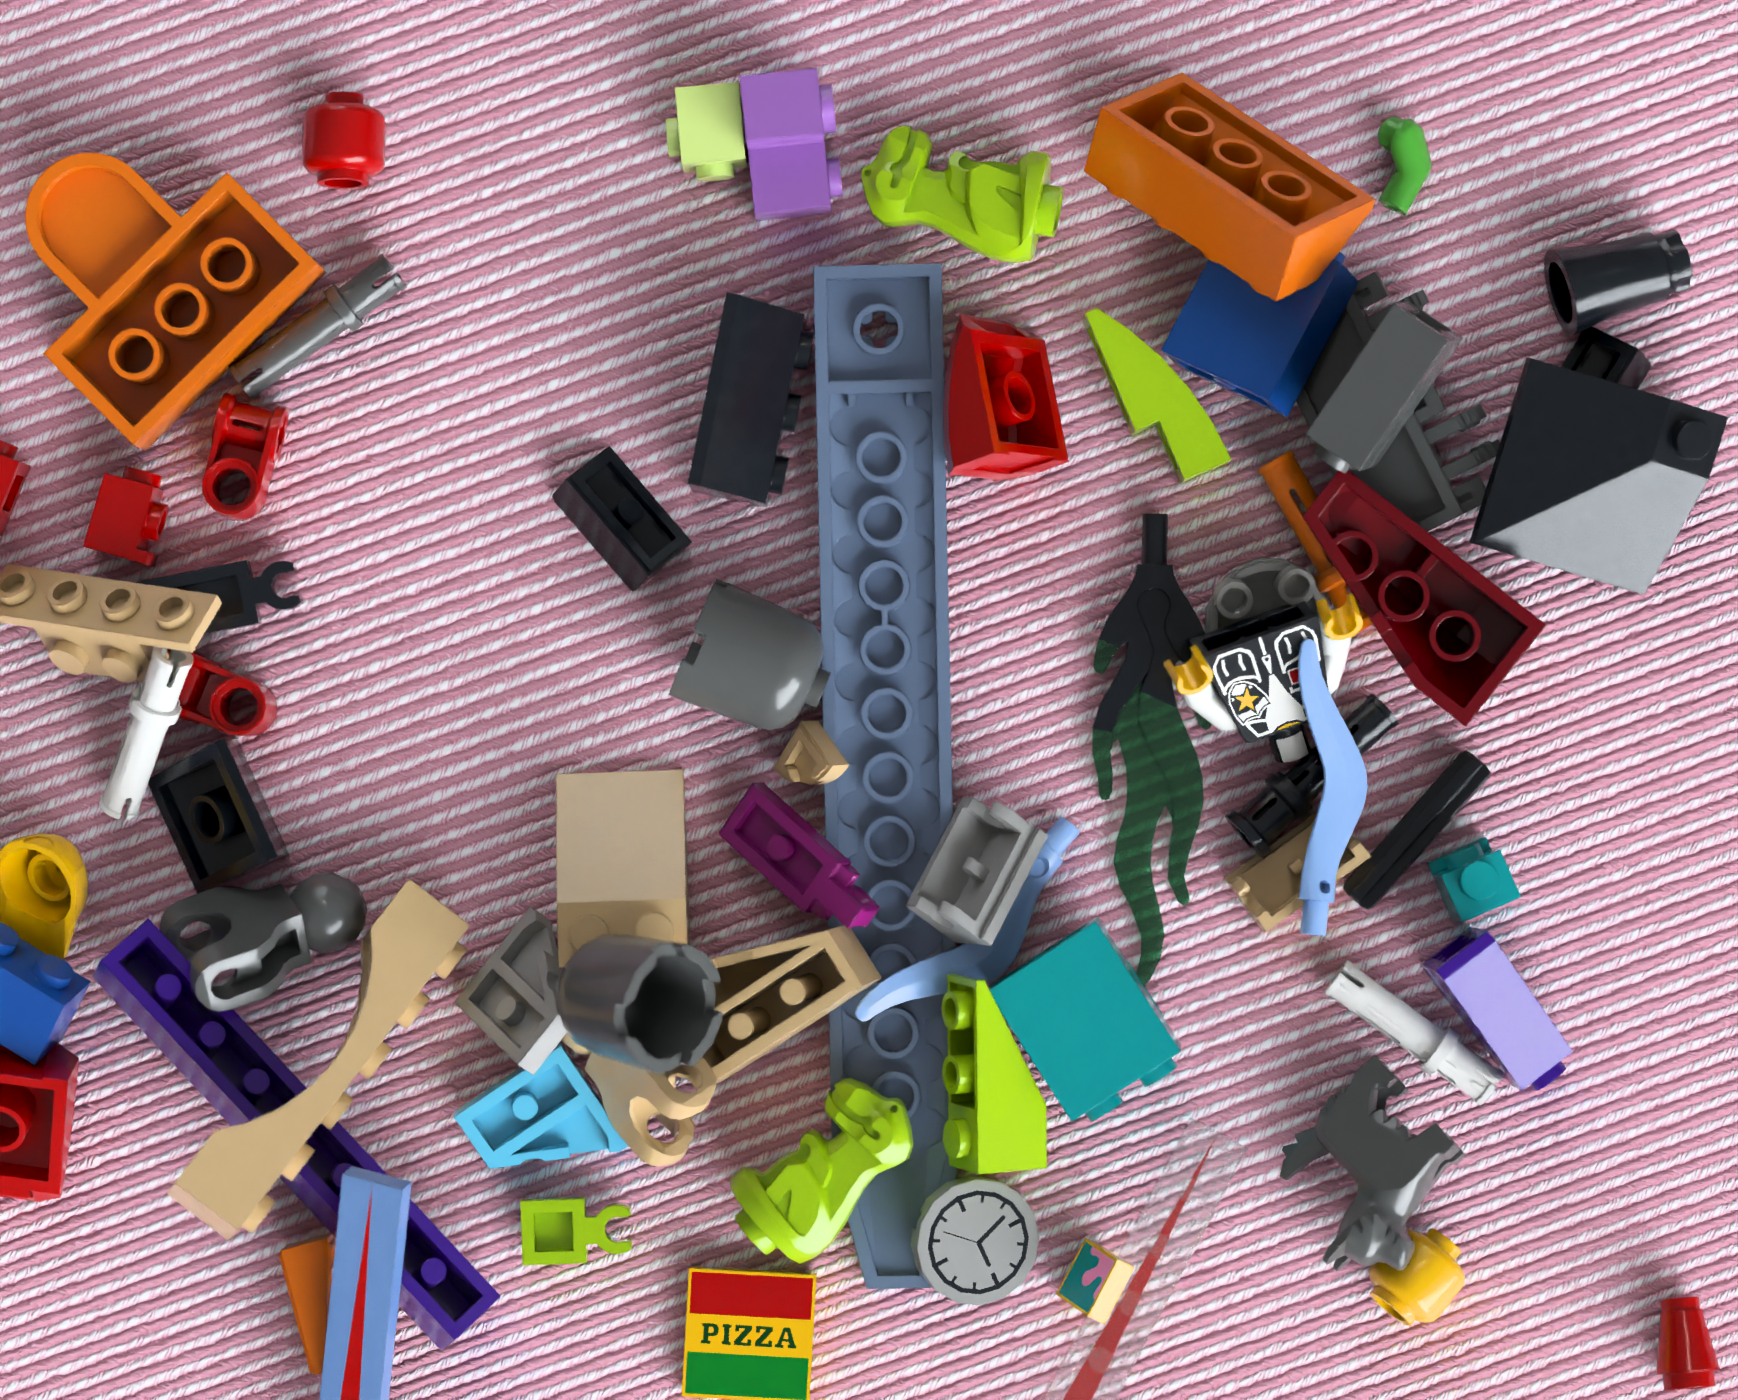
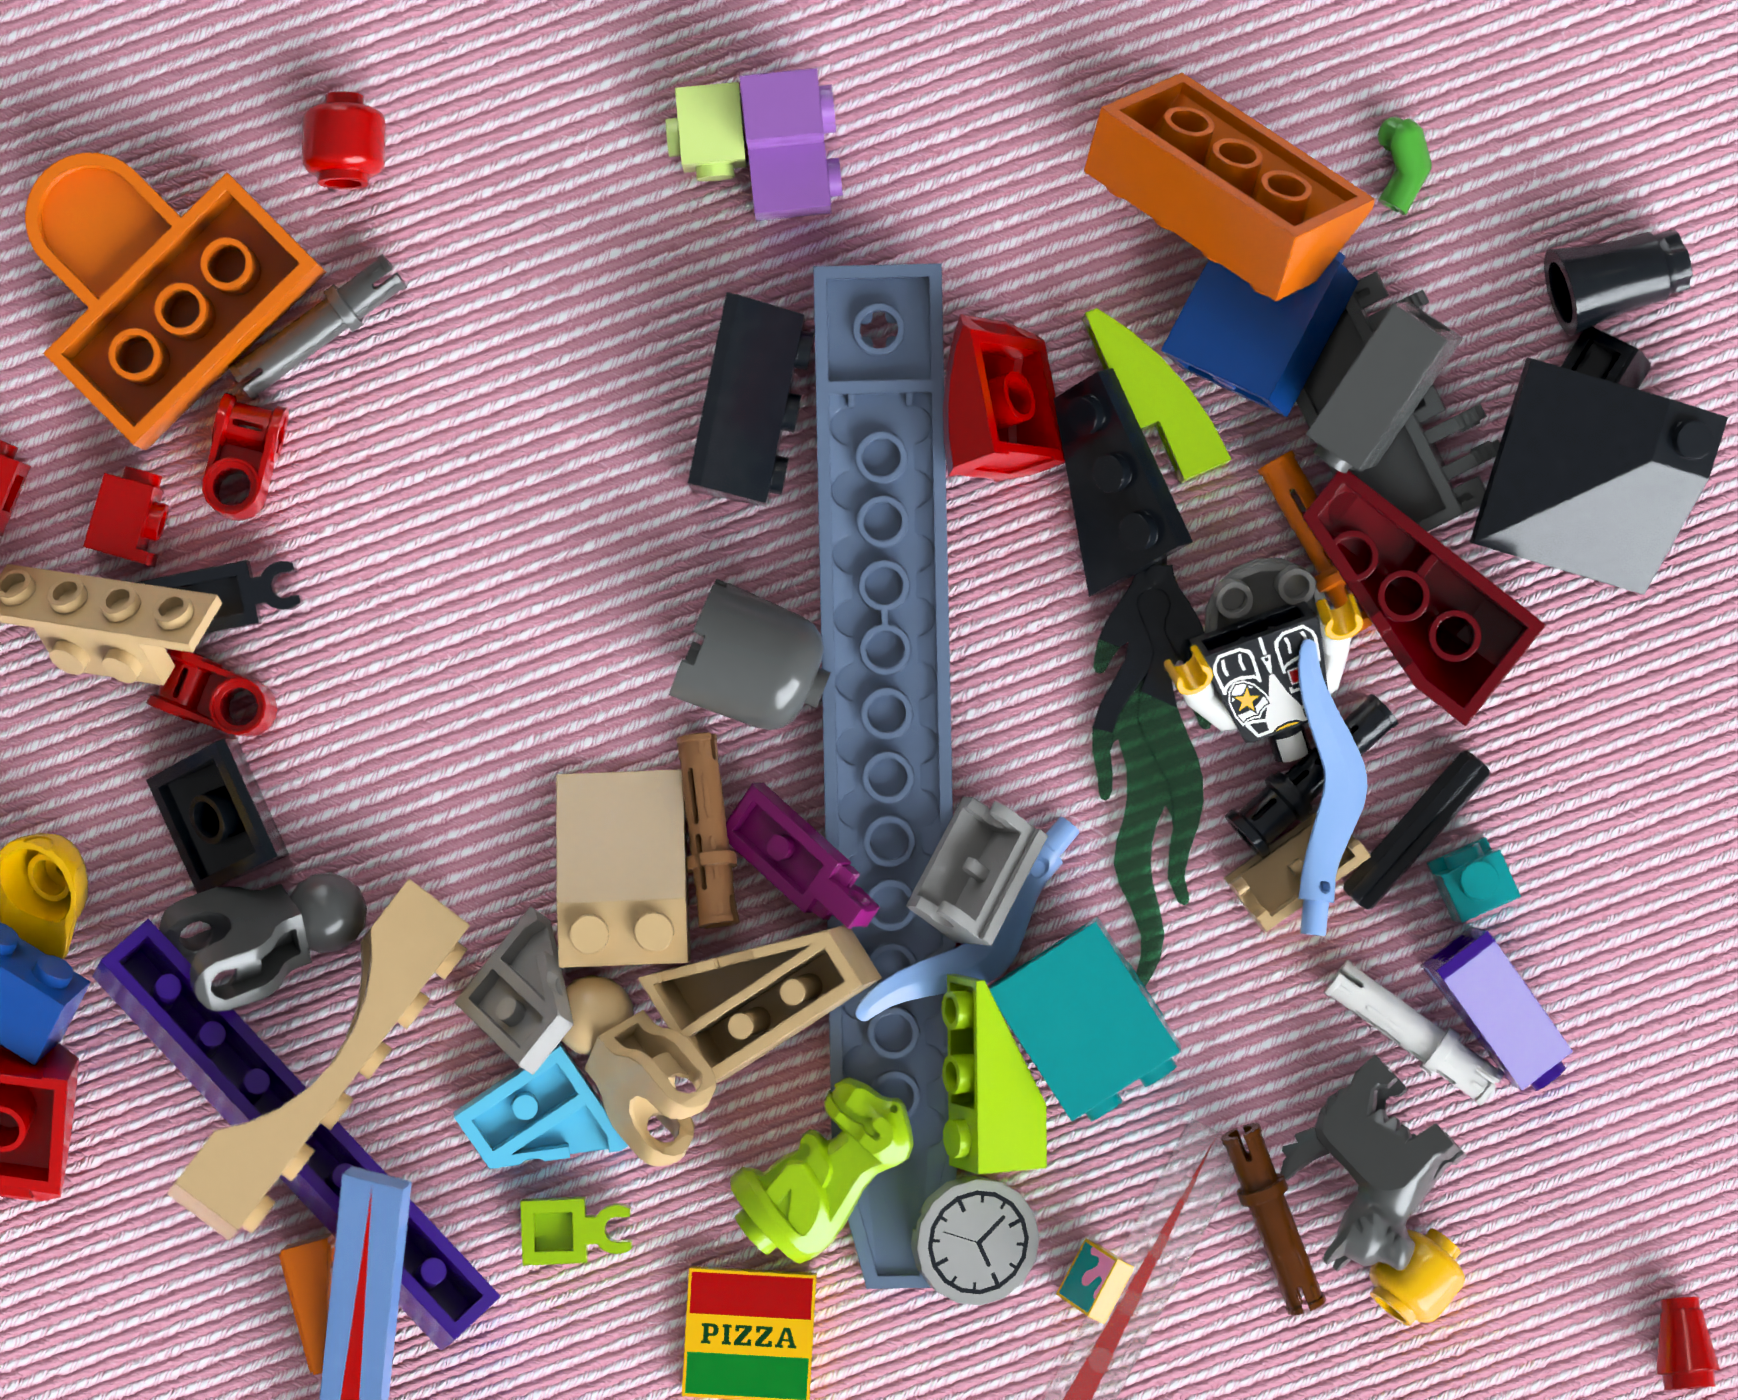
white pin [99,647,194,820] -> none
black slope [552,446,692,591] -> none
dark grey cylinder [557,935,723,1074] -> none
tan tile [774,721,849,785] -> none
lime animal [861,126,1063,263] -> none
none -> medium nougat pin [676,732,740,929]
none -> black wing [1054,368,1193,597]
none -> reddish brown pin [1221,1123,1326,1315]

